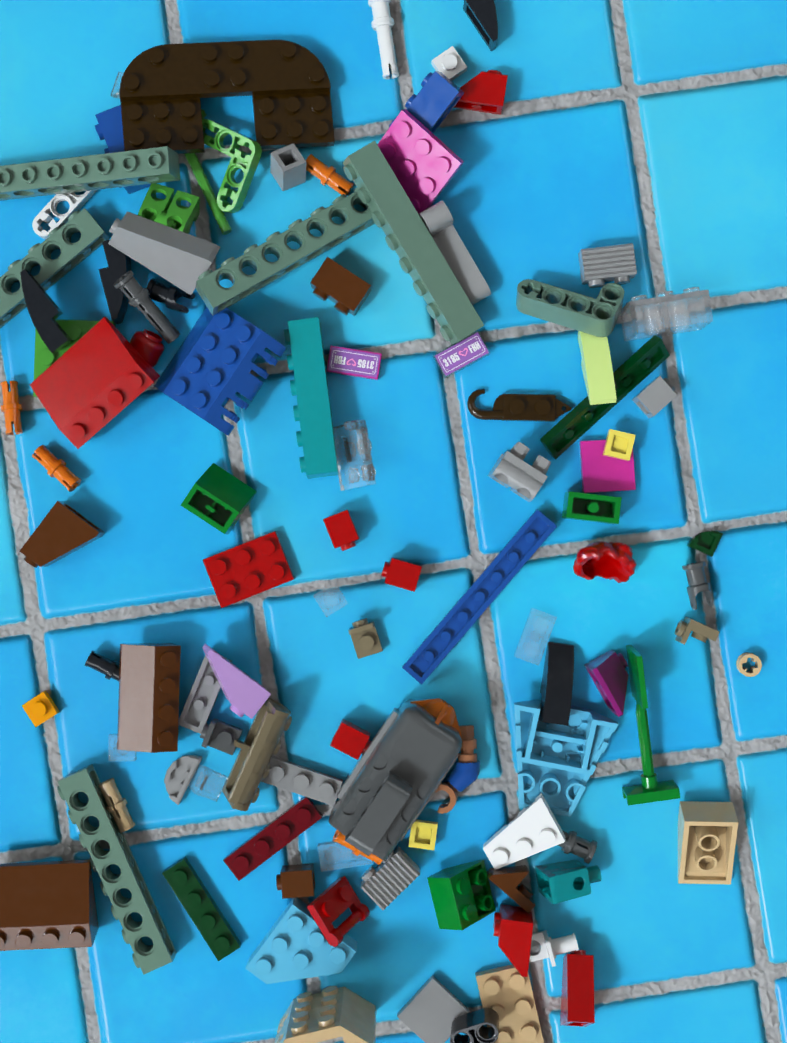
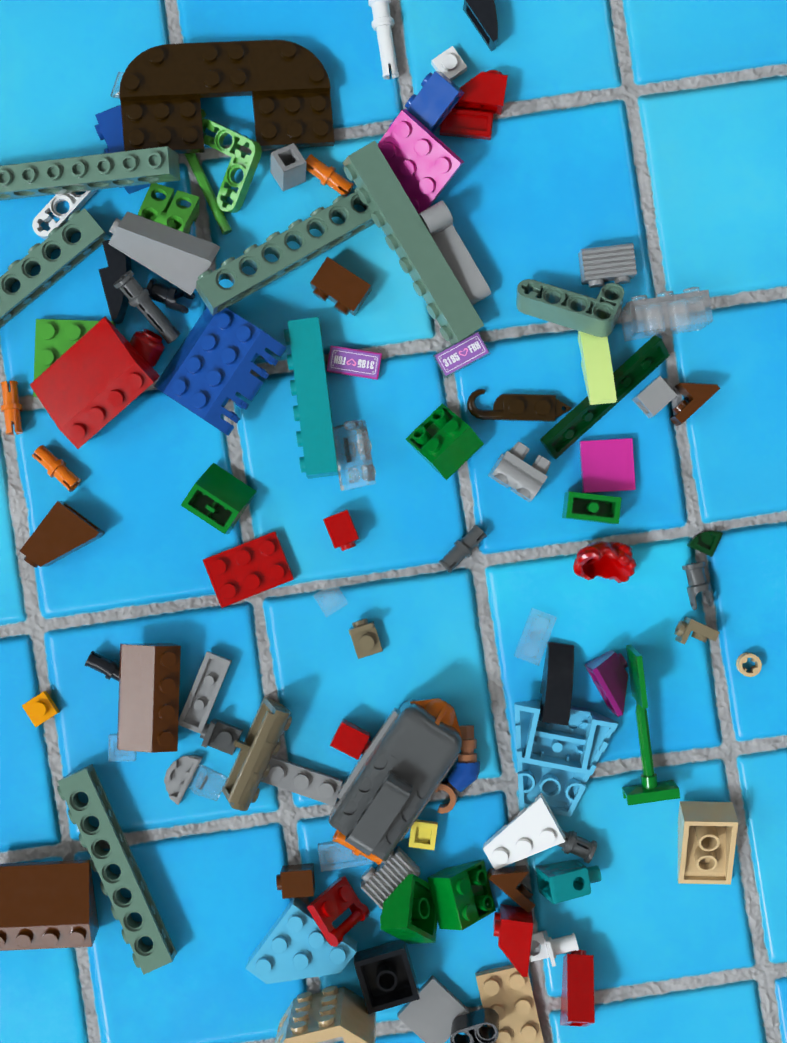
black slope [20,269,72,353] -> none
tan pin [98,778,135,833] -> none
dark green plate [162,857,241,961] -> none
lavender slope [202,643,271,719] -> none
dark red plate [223,797,323,881] -> none
red brick [381,558,422,592] -> none
blue plate [402,509,557,684] -> none
light yellow plate [603,429,636,461] -> none
none -> black brick [354,939,420,1014]
none -> green slope [380,874,437,944]
none -> green slope [406,403,484,480]
none -> dark grey pin [439,525,487,573]
none -> red tile [440,108,493,140]
none -> reddish brown slope [670,383,720,426]

